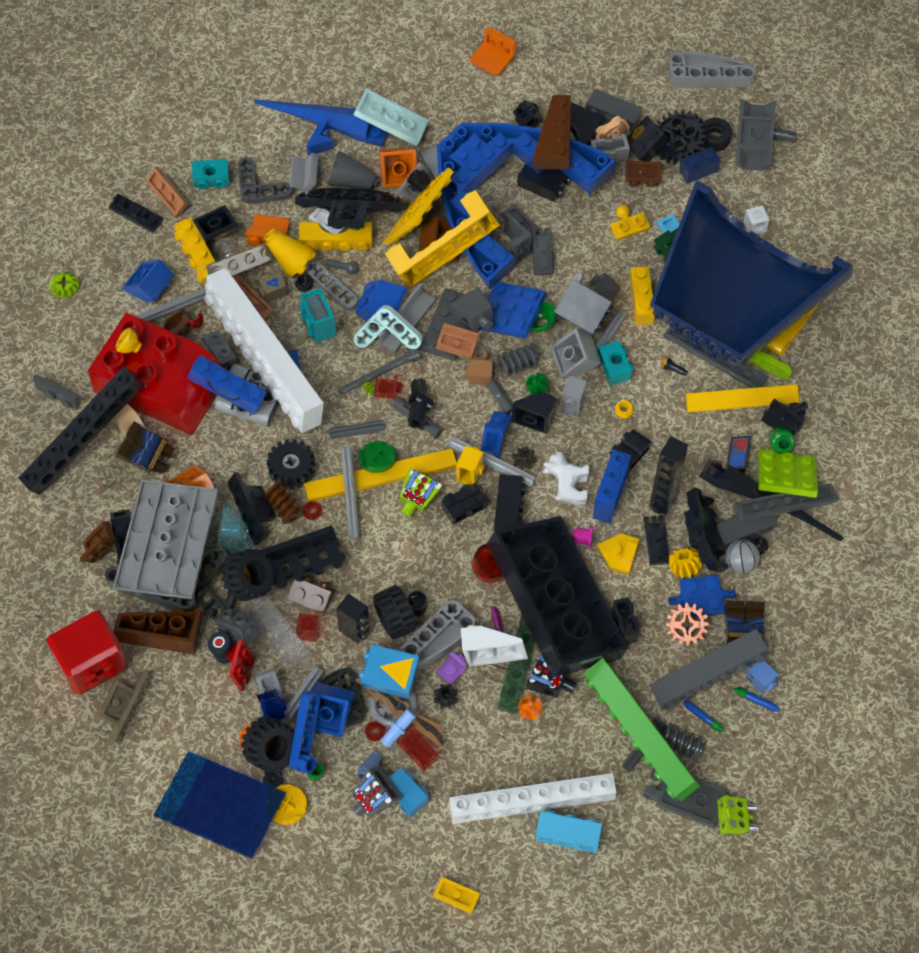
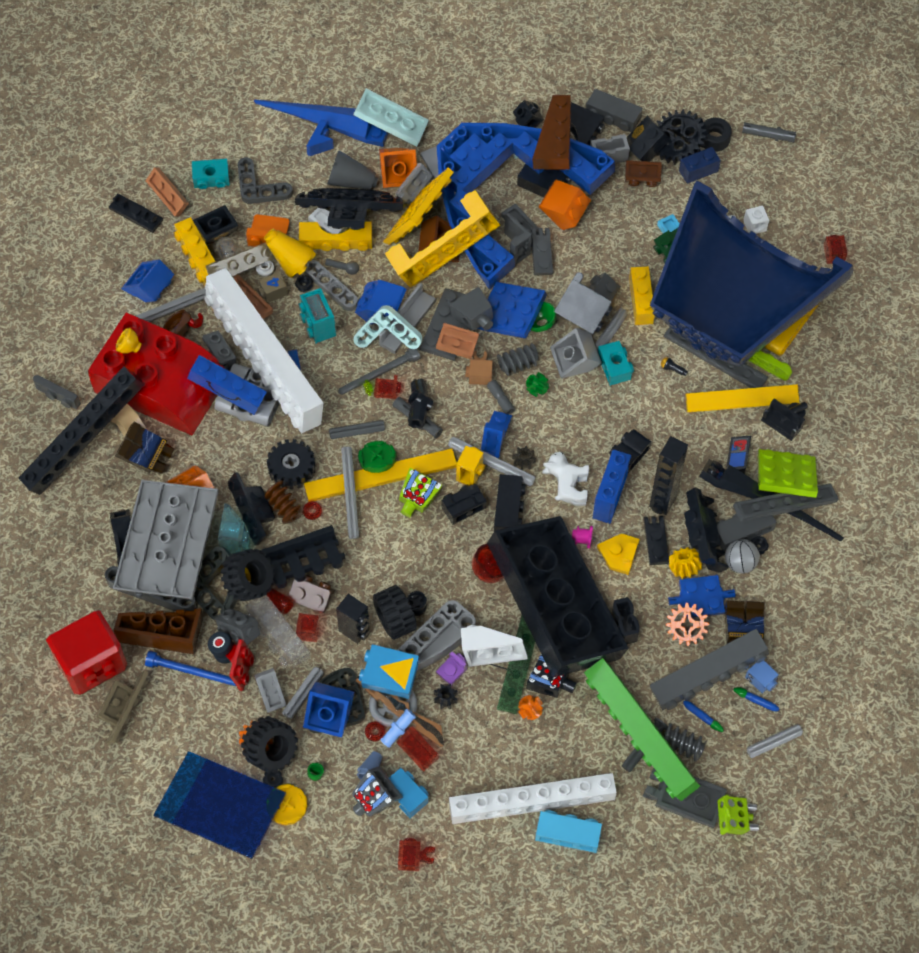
lime gear [49,271,79,298] -> none
reddish brown bracket [80,521,116,563] -> none
clear blue brick [256,689,287,720] -> none
light grey panel [289,153,318,192] -> none
blue beam [289,691,320,774] -> none
black gear [407,169,431,192] -> none
yellow plate [433,877,480,914] -> none
orange bracket [470,26,517,76] -> none
magenta piece [491,606,504,633] -> none
black slope [512,392,556,434] -> none
light grey brick [560,376,587,417] -> none
light nougat plate [596,116,630,140] -> none
yellow plate [610,205,651,241] -> none
yellow plate [615,400,634,419] -> none
light grey beam [668,51,756,88] -> none
dark grey piece [736,99,776,171] -> none
green head [768,427,795,454] -> none
none -> blue piece [145,651,236,686]
none -> white plate [256,261,274,277]
none -> clear red cone [265,588,294,614]
none -> clear red brick [398,838,435,871]
none -> orange slope [539,180,591,230]
none -> light grey axle [746,724,803,758]
none -> clear red brick [824,235,847,264]

